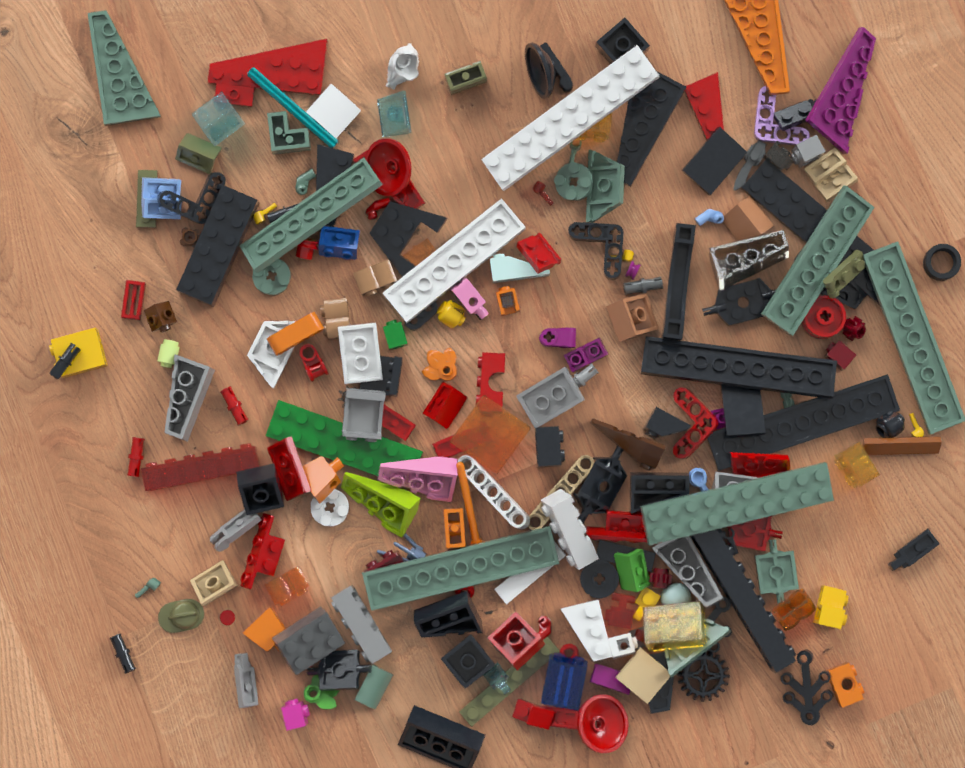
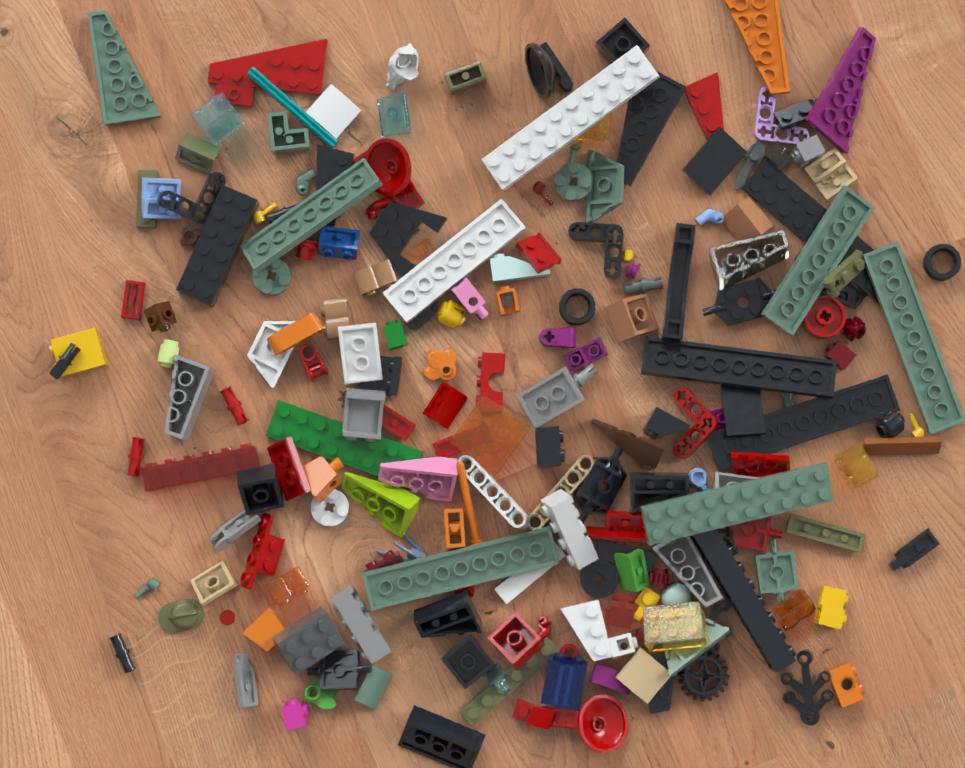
none -> black tyre [559,288,596,325]
none -> olive plate [785,514,865,553]

